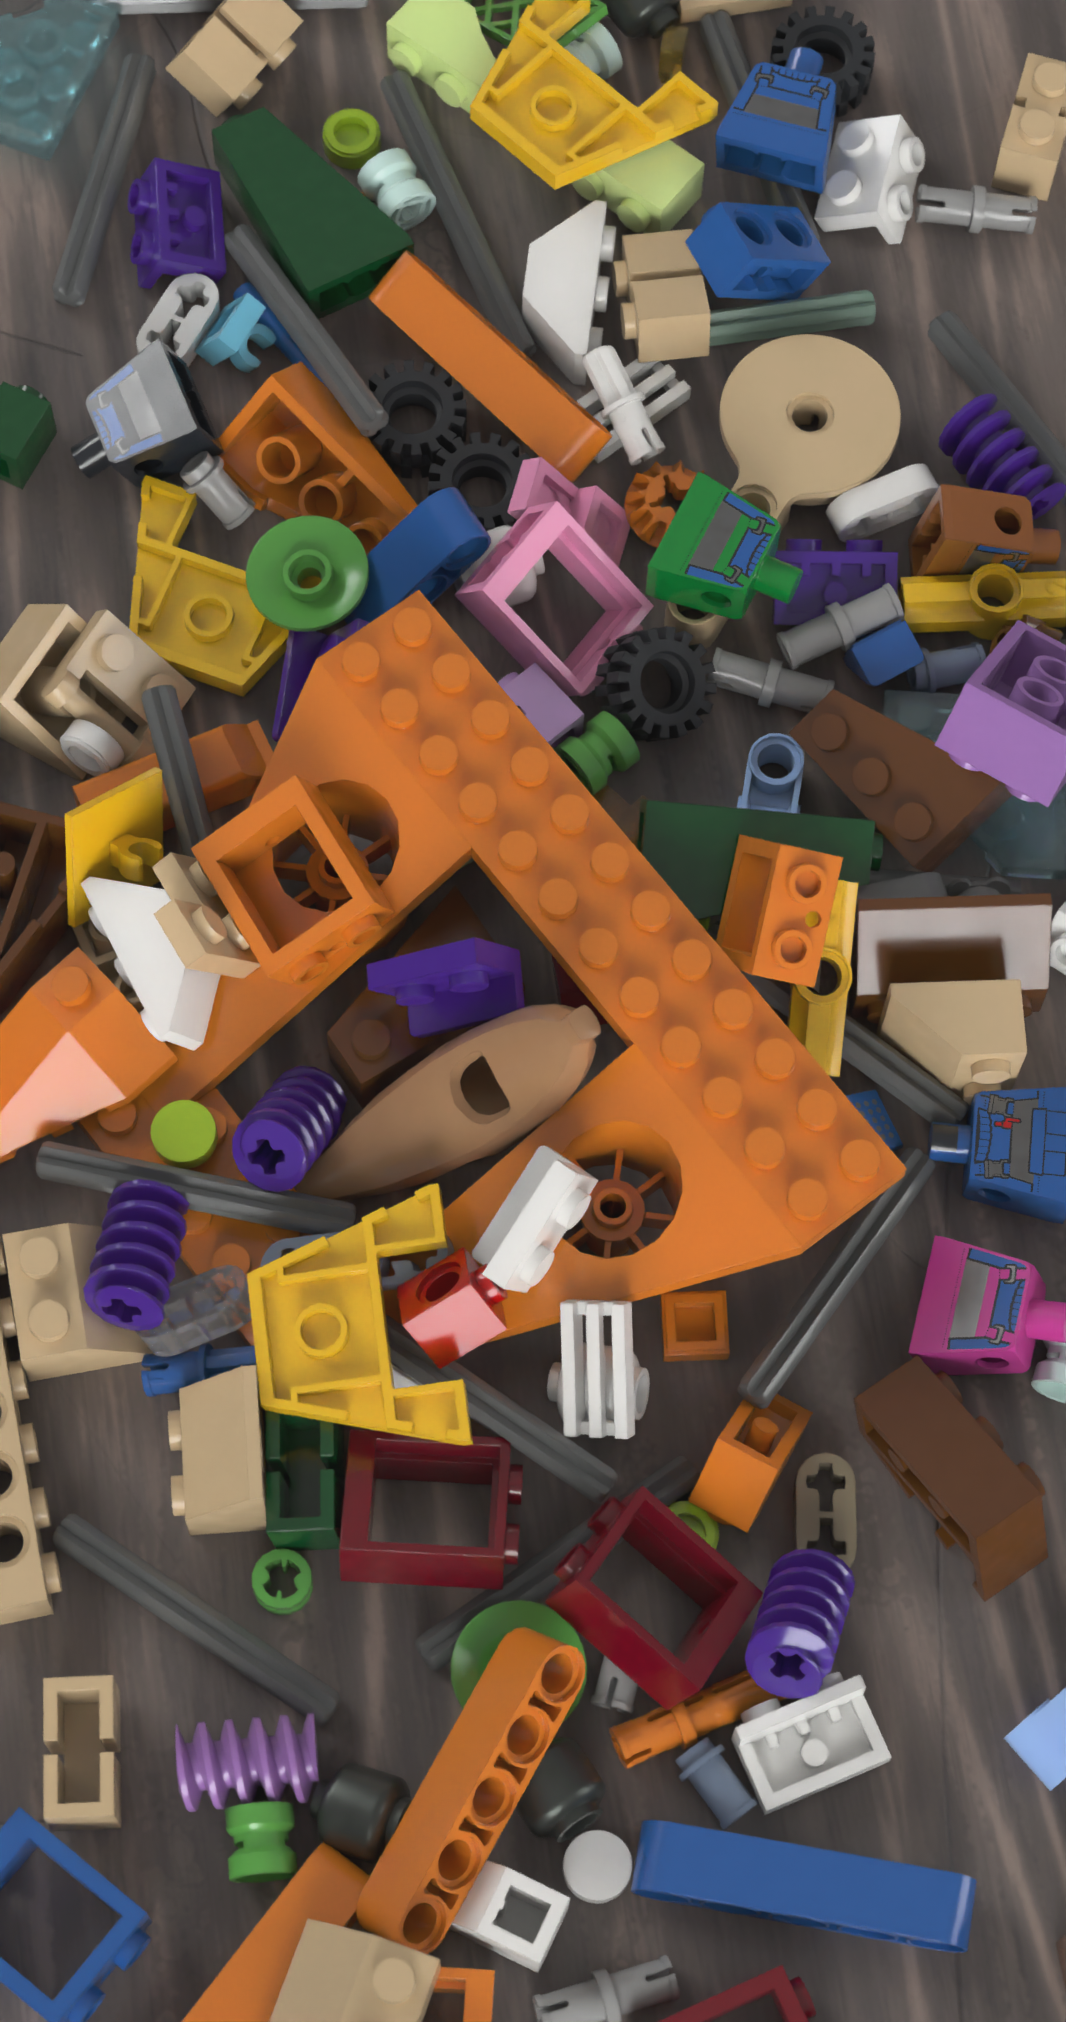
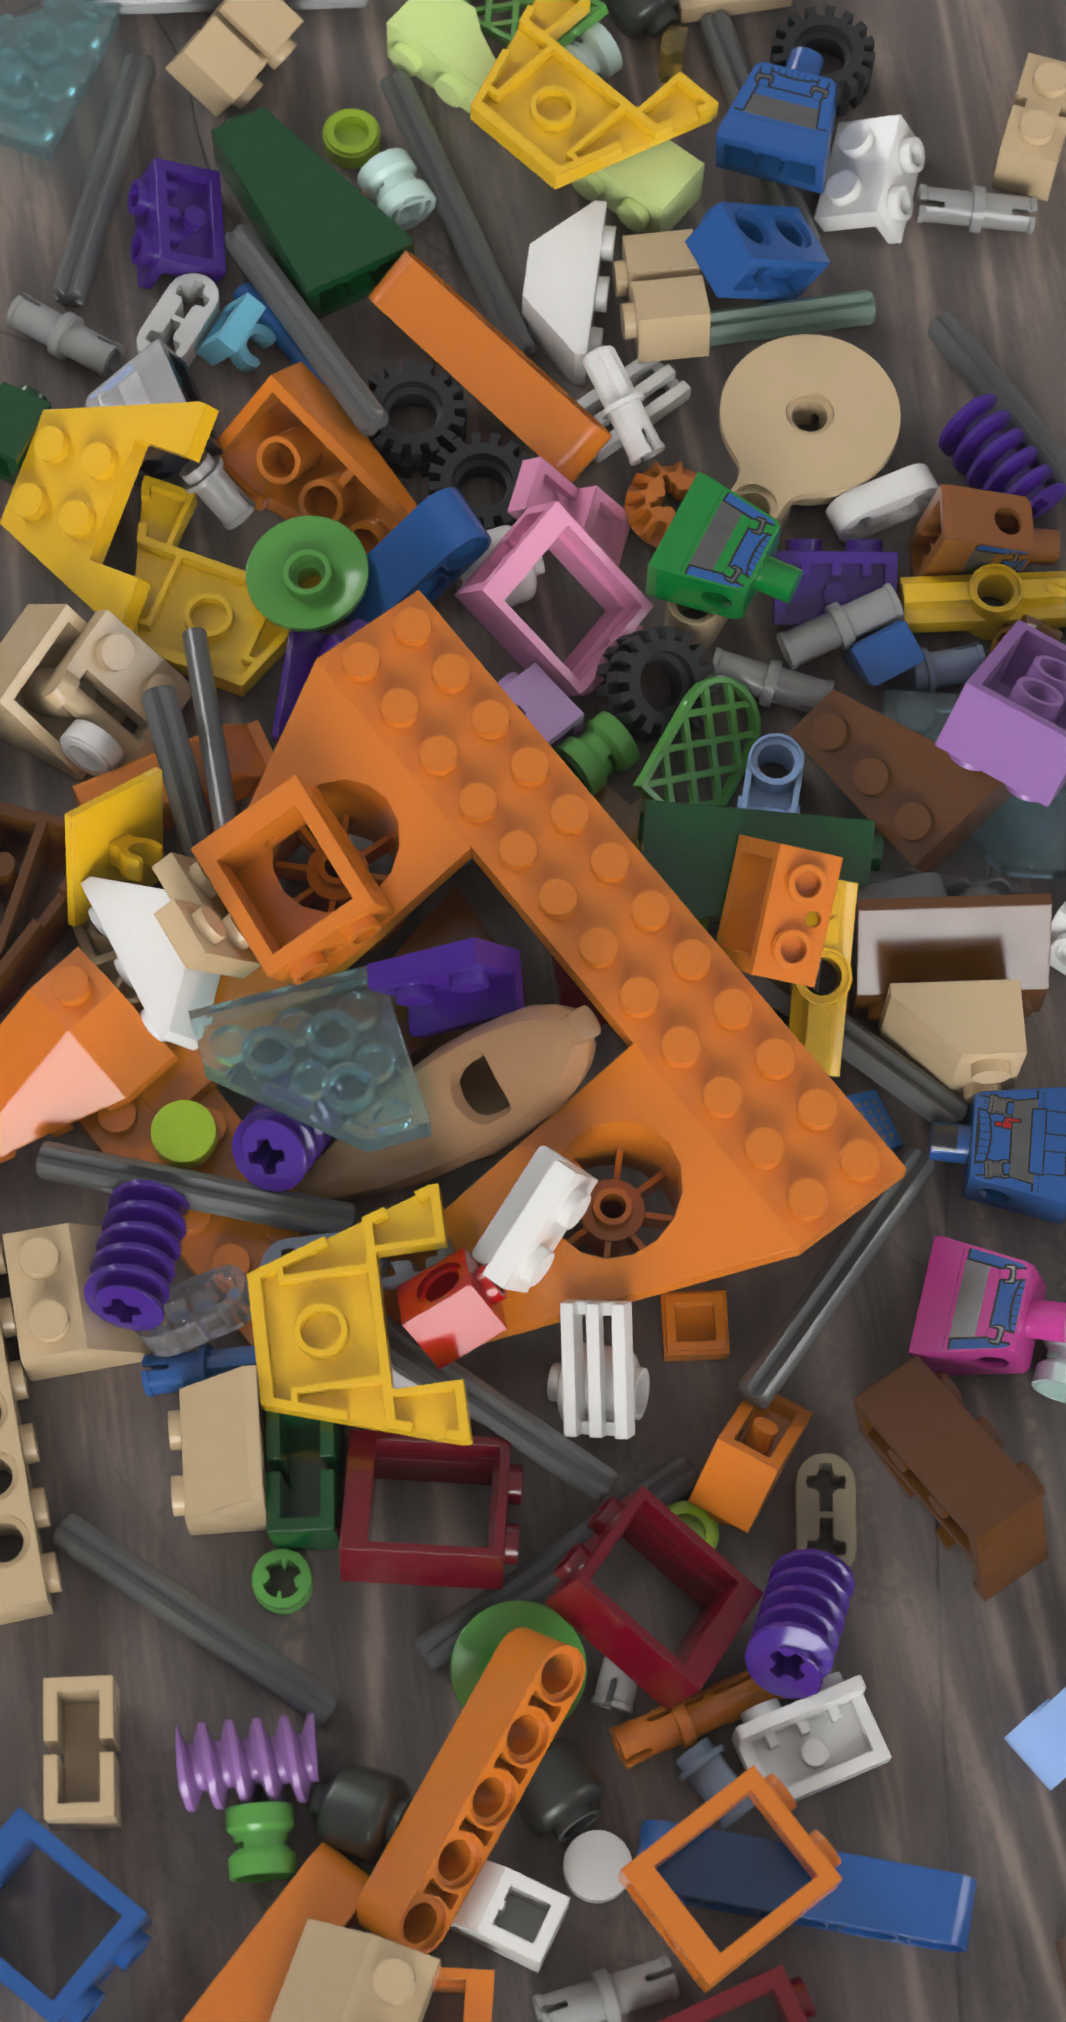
none -> yellow wing [0,401,219,632]
none -> light grey pin [6,292,126,380]
none -> dark grey bar [182,627,238,831]
none -> clear light blue plate [188,966,432,1152]
none -> orange window [618,1765,843,1993]
none -> bright green window [633,676,761,806]

